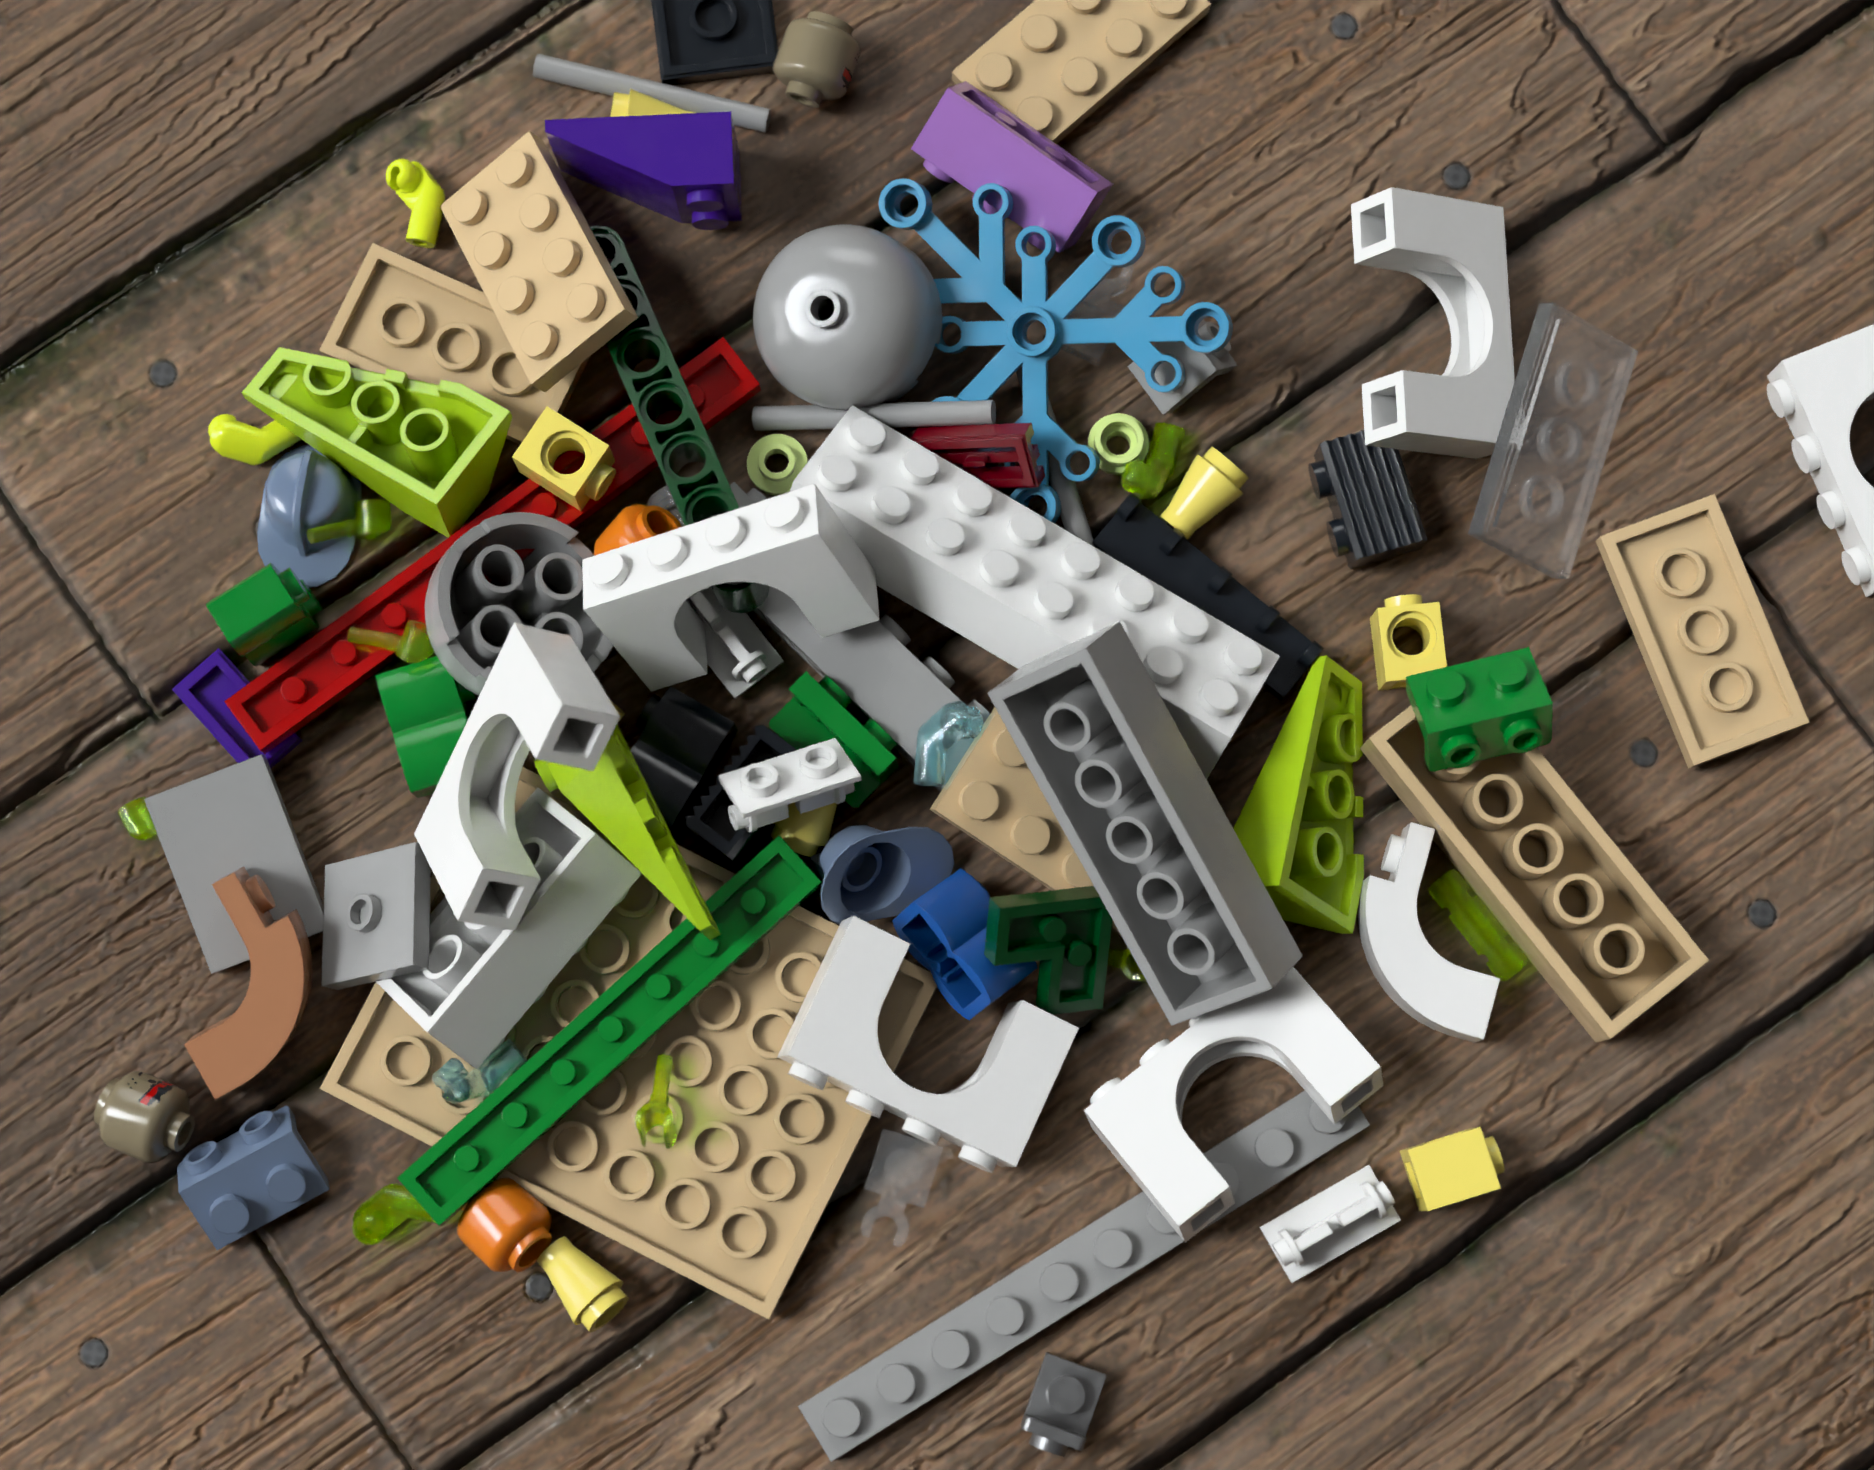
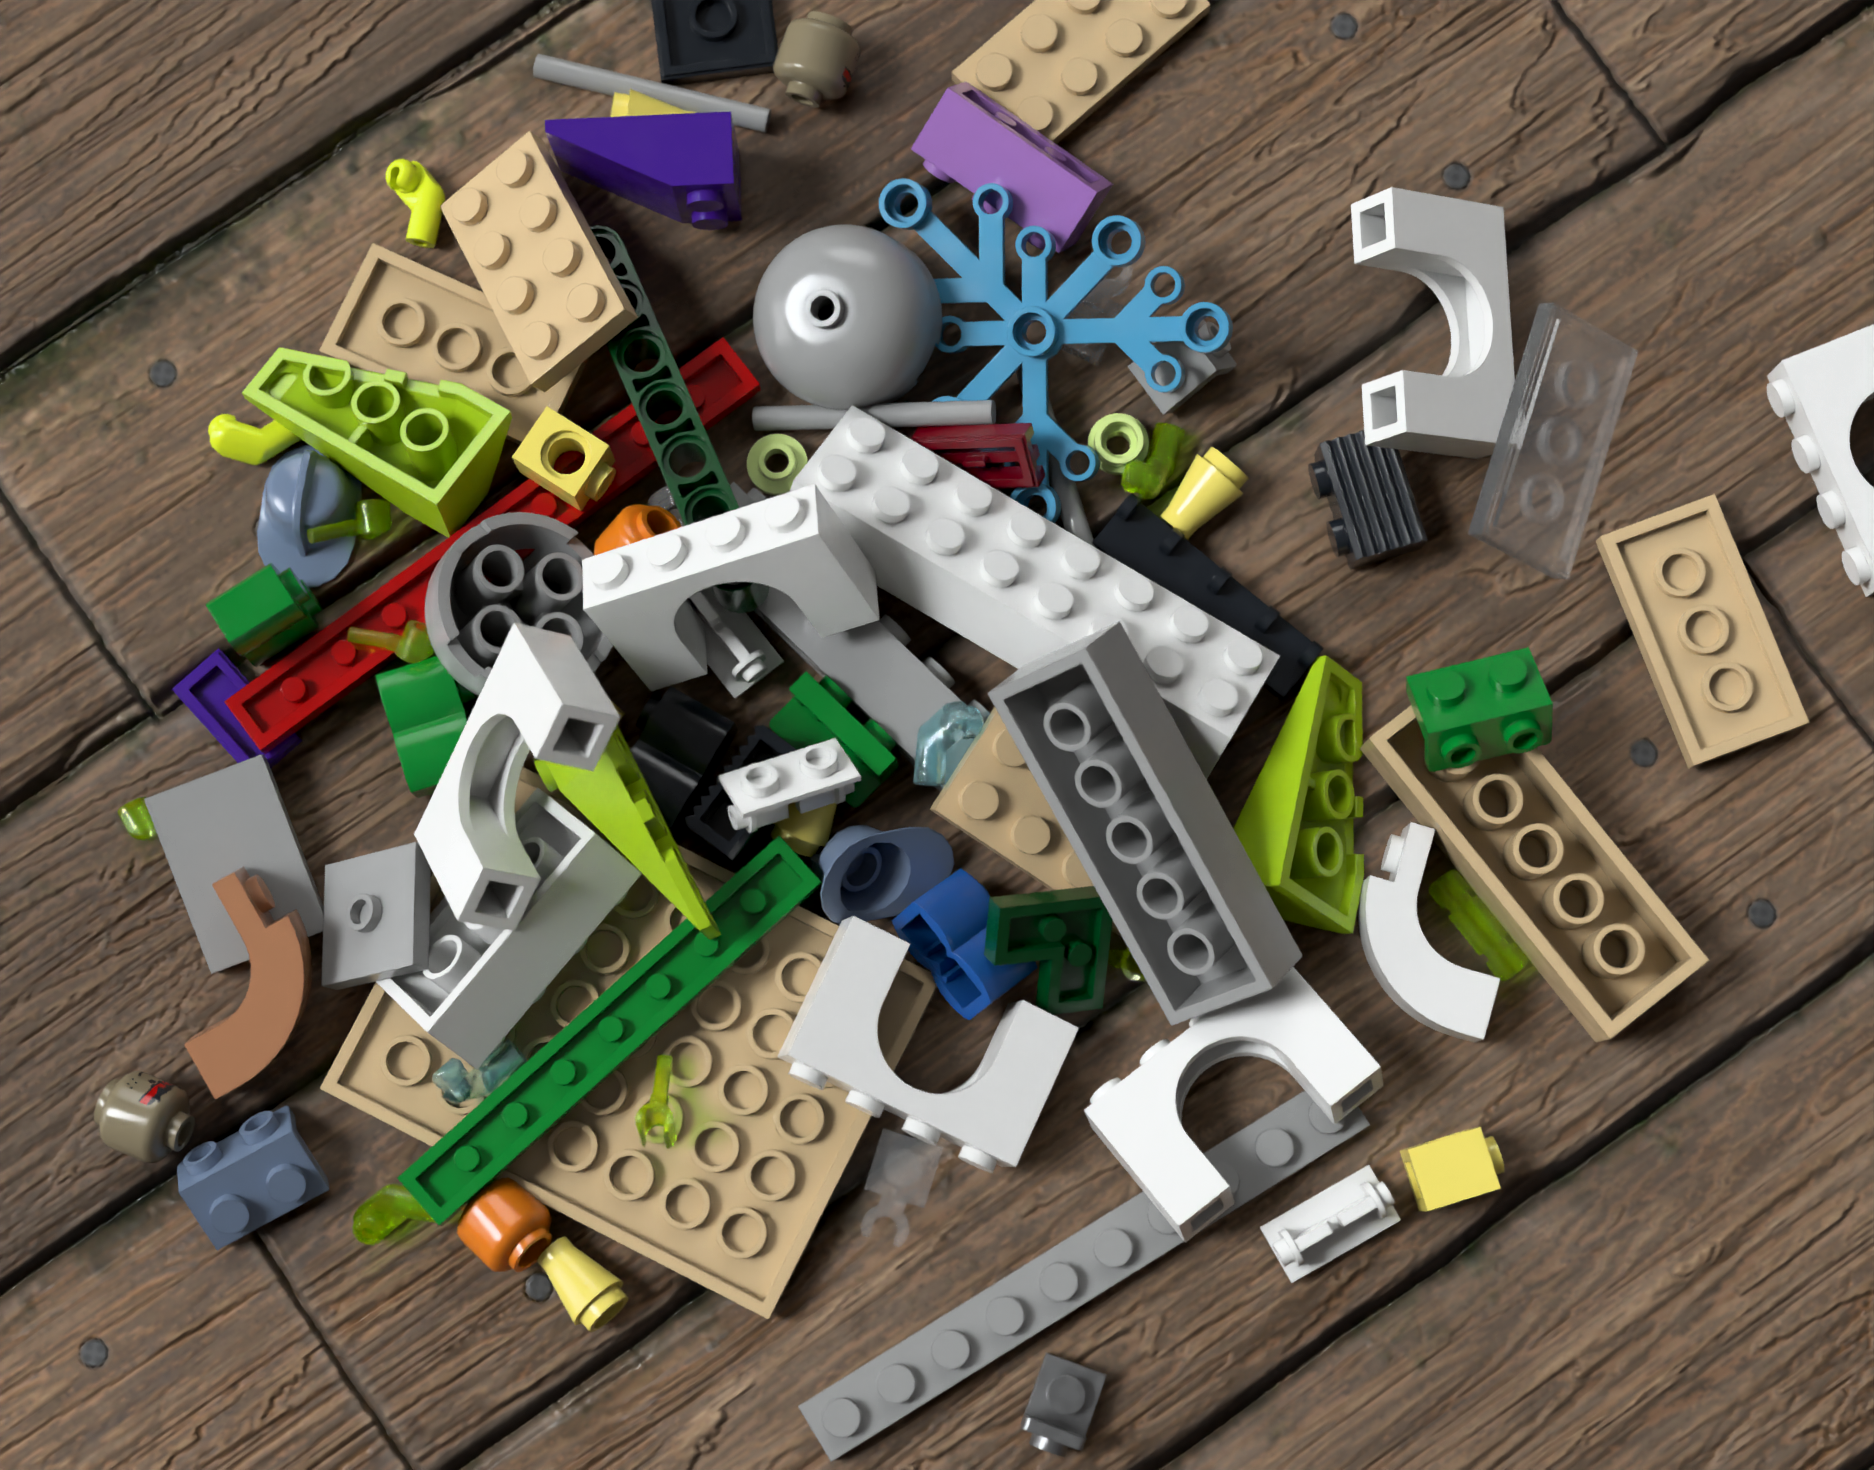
light yellow brick [1370,594,1447,691] -> none

